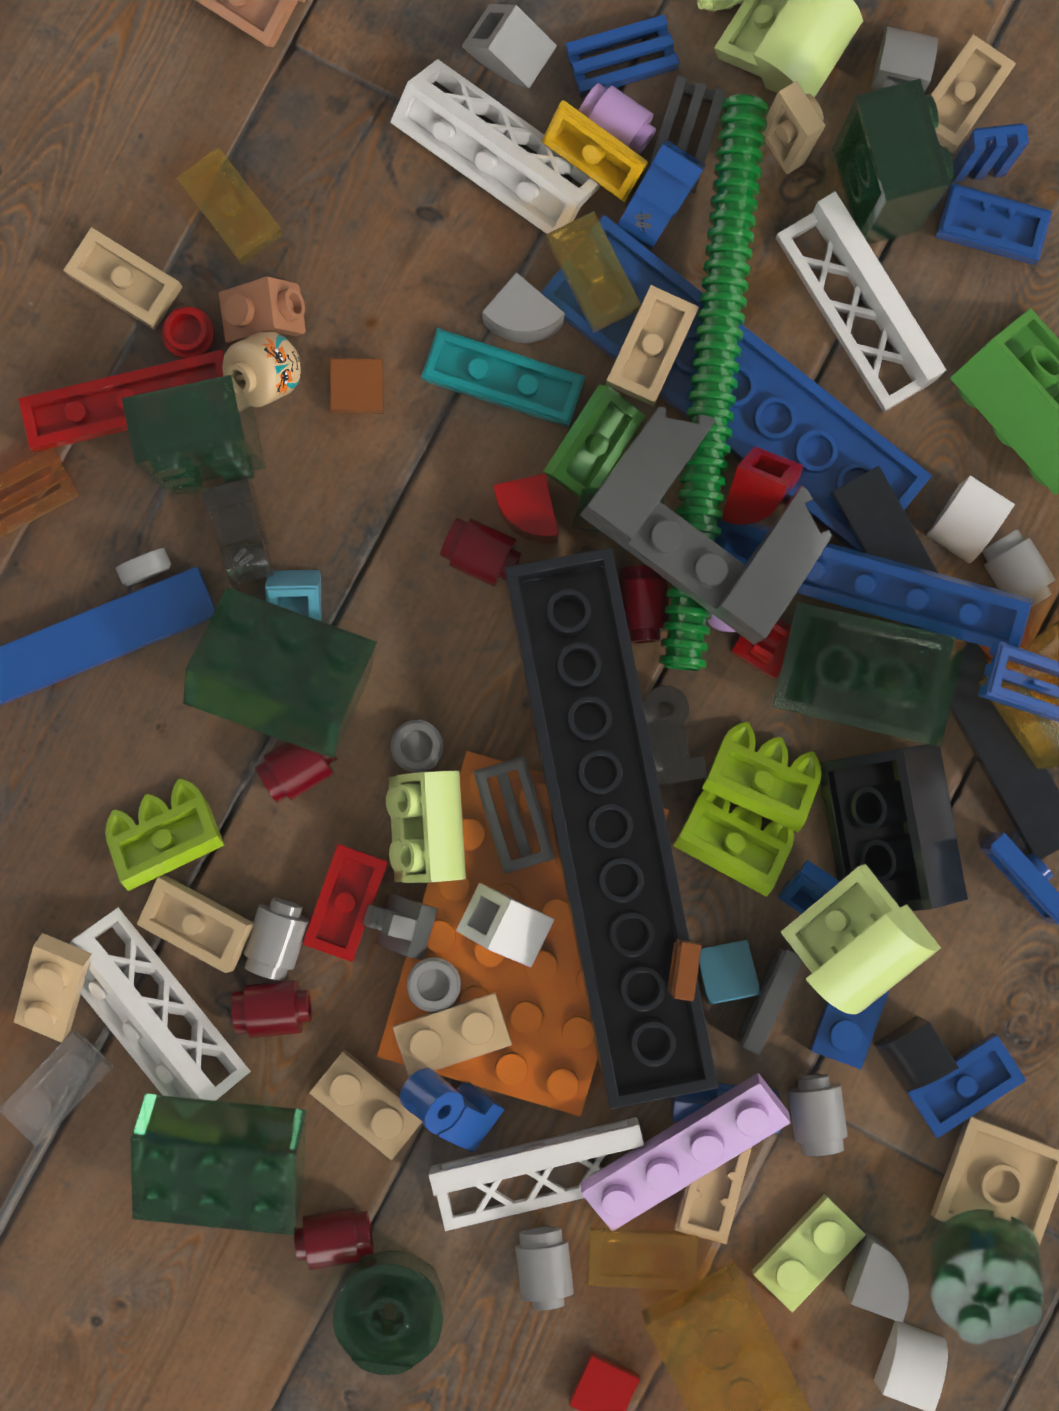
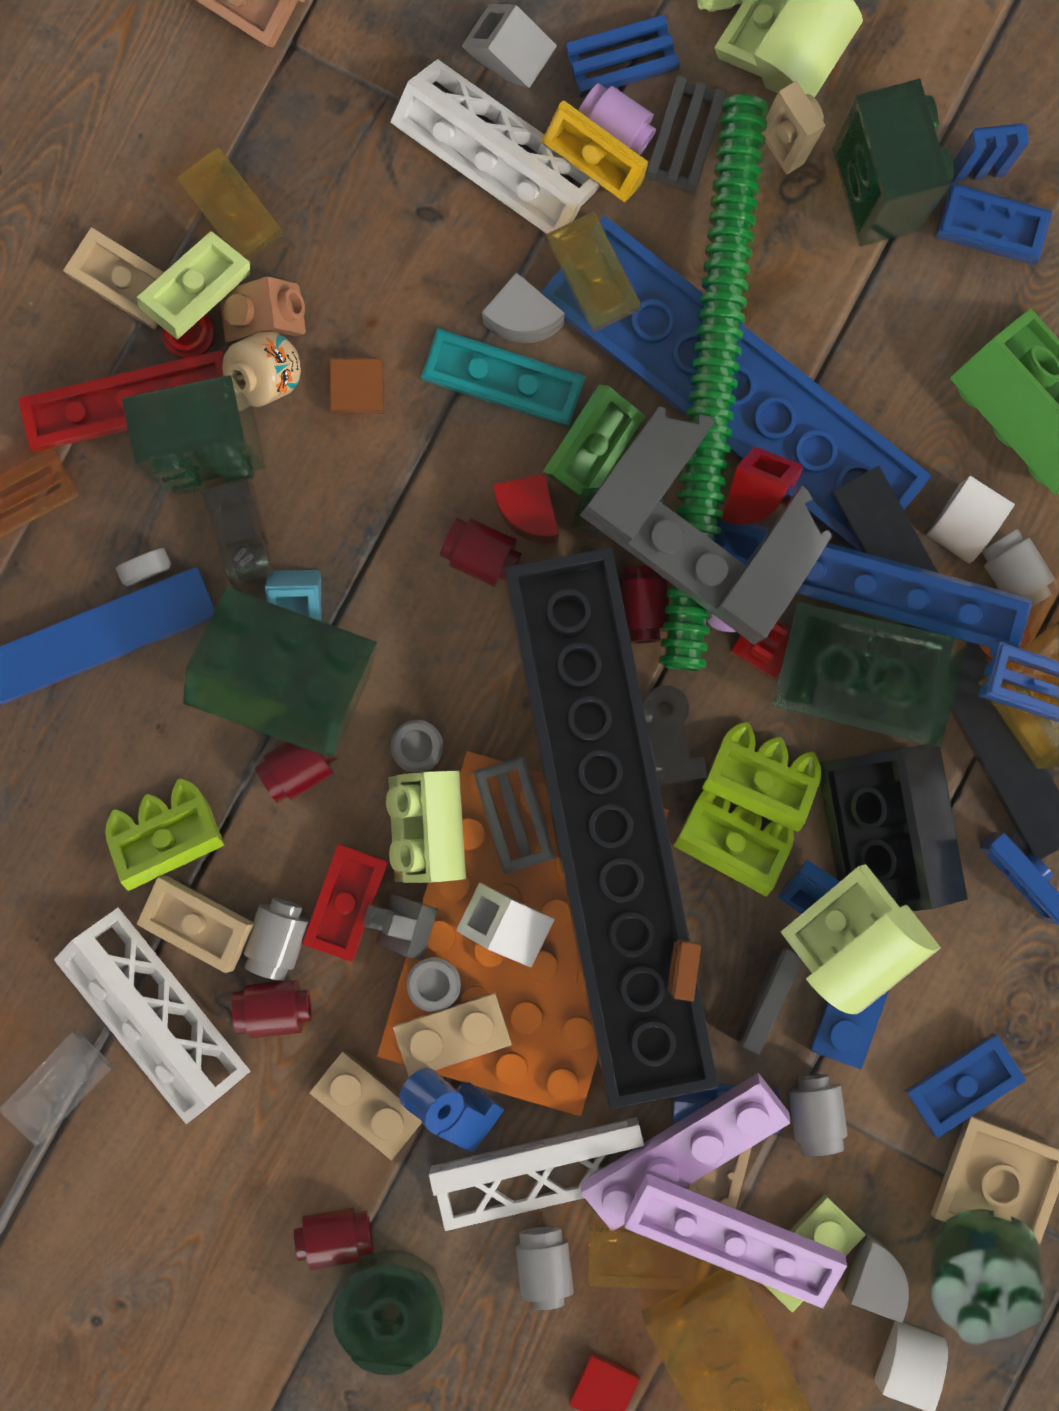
tan plate [14,933,92,1043] -> none
clear green brick [130,1094,306,1235] -> none
tan plate [606,285,699,407] -> none
blue leg [618,139,706,249] -> none
medium azure slope [699,939,761,1004] -> none
white fence [775,191,946,413] -> none
light grey brick [871,26,938,100] -> none
black brick [873,1016,959,1091] -> none
tan plate [911,34,1016,154] -> none
none -> yellowish green plate [137,231,250,340]
none -> lavender plate [624,1173,847,1308]

